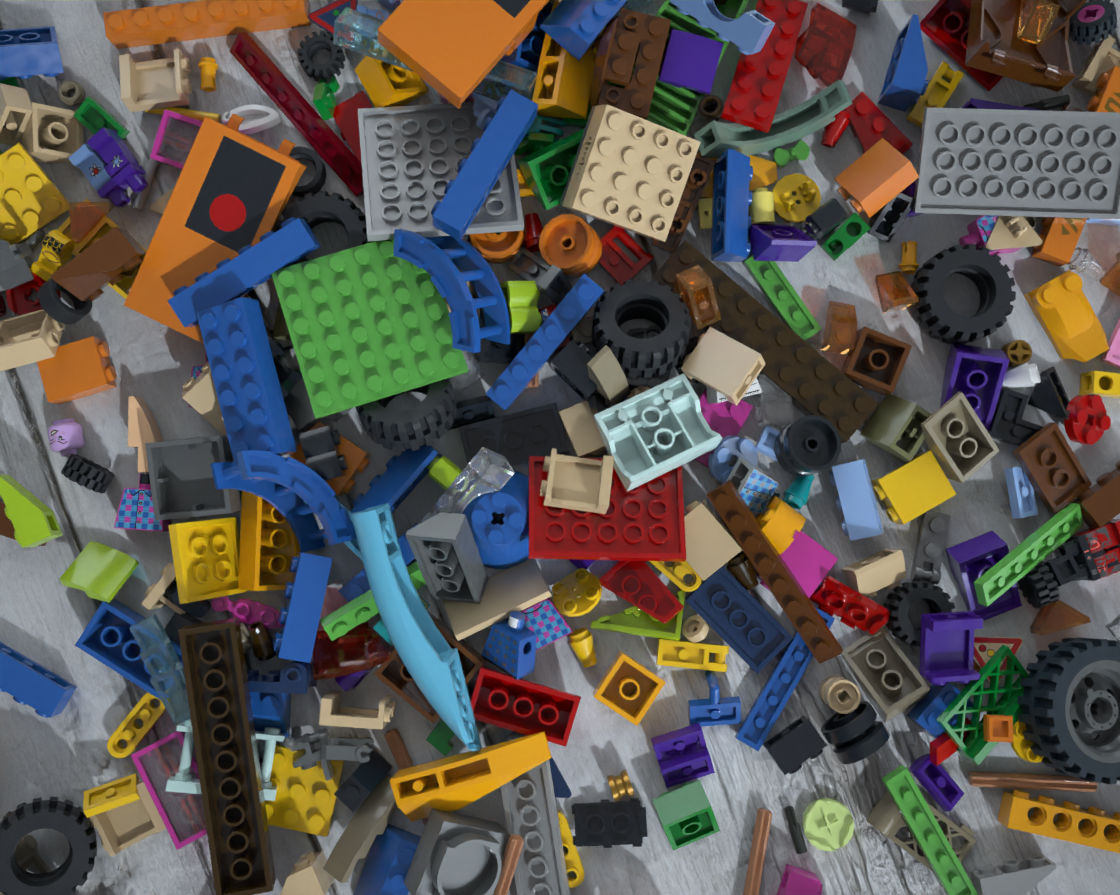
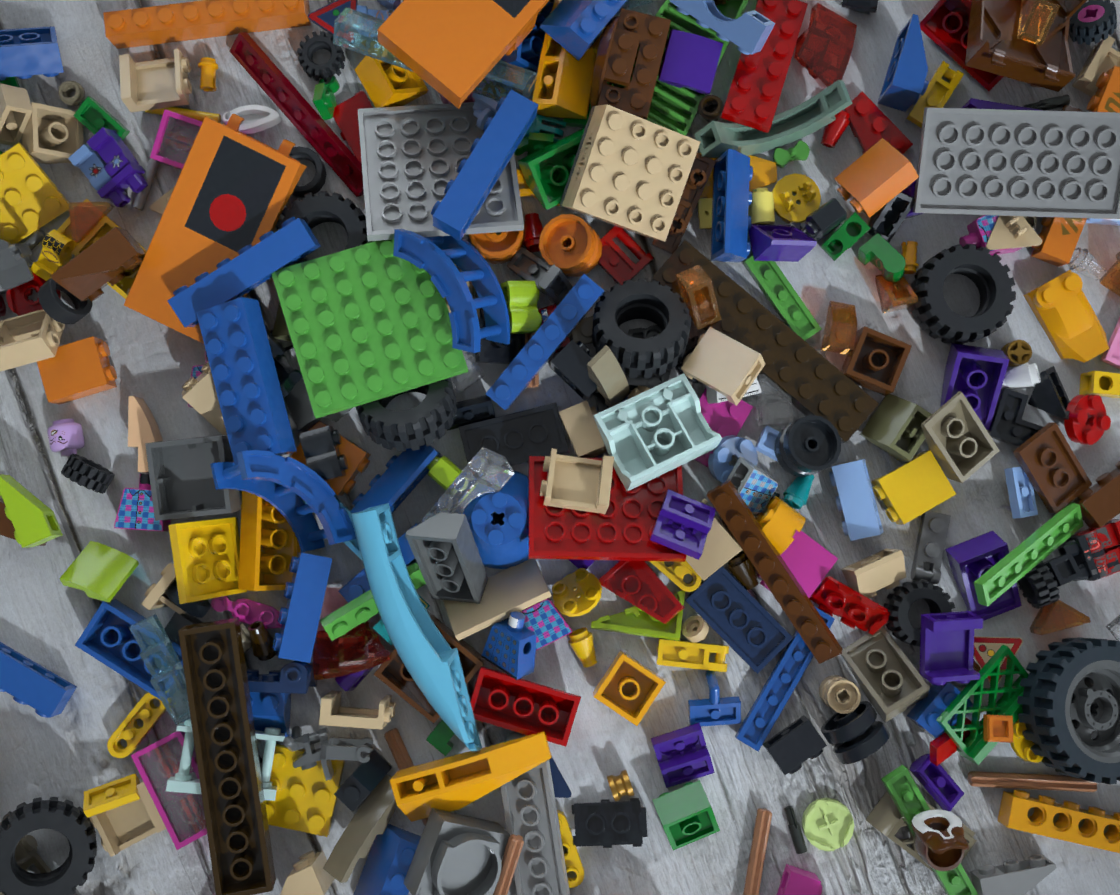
none -> dark purple slope [650,489,716,560]
none -> green leg [858,233,906,282]
none -> reddish brown piece [911,809,969,871]

